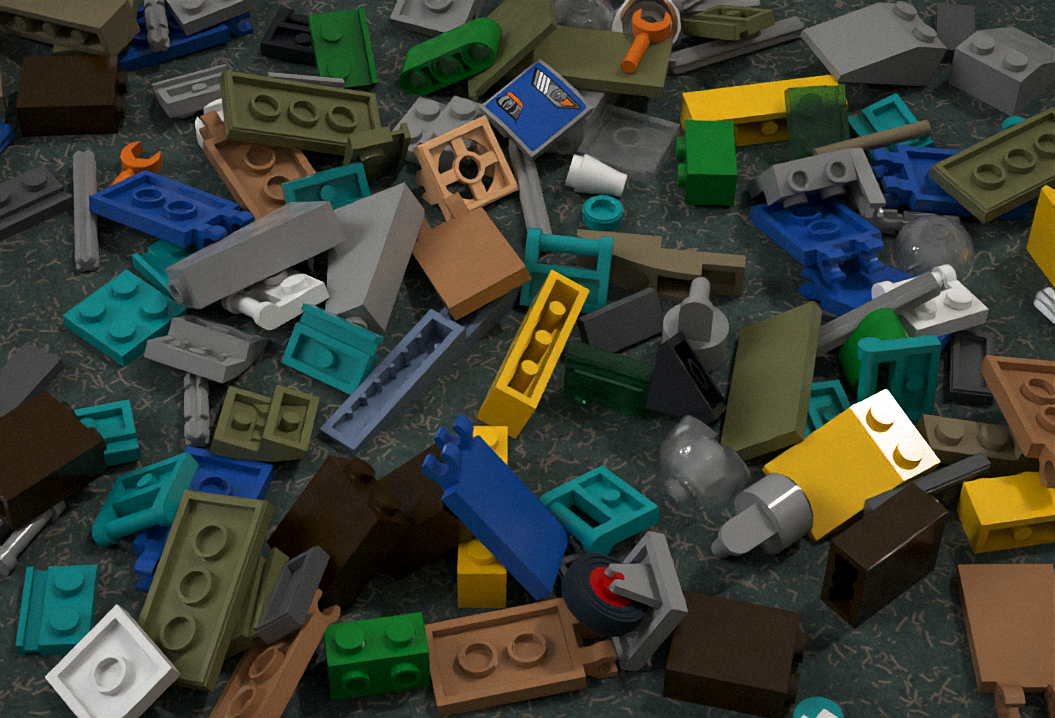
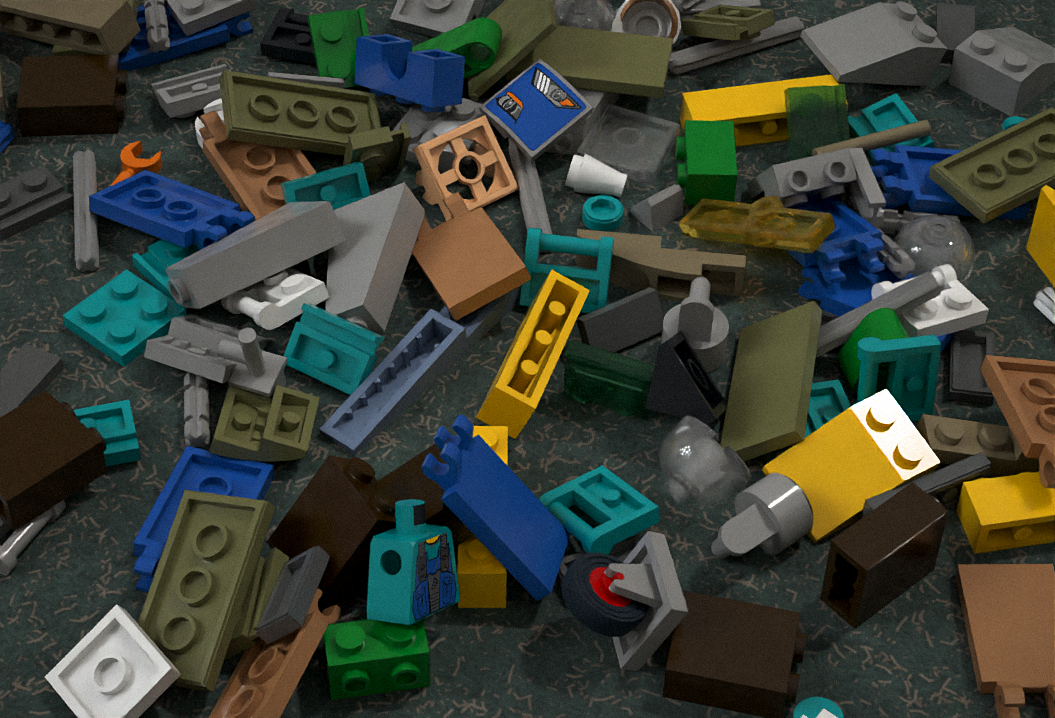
teal plate [15,565,99,656] -> none
teal plate [92,452,199,548] -> none
medium nougat tile [424,597,618,716] -> none
orange piece [621,8,671,73] -> none
none -> light grey arm [217,328,288,397]
none -> blue arch [355,34,465,112]
none -> teal torso [367,499,460,625]
none -> light grey slope [629,184,683,231]
none -> clear yellow hinge [679,196,836,253]
none -> light grey axle [877,228,915,279]

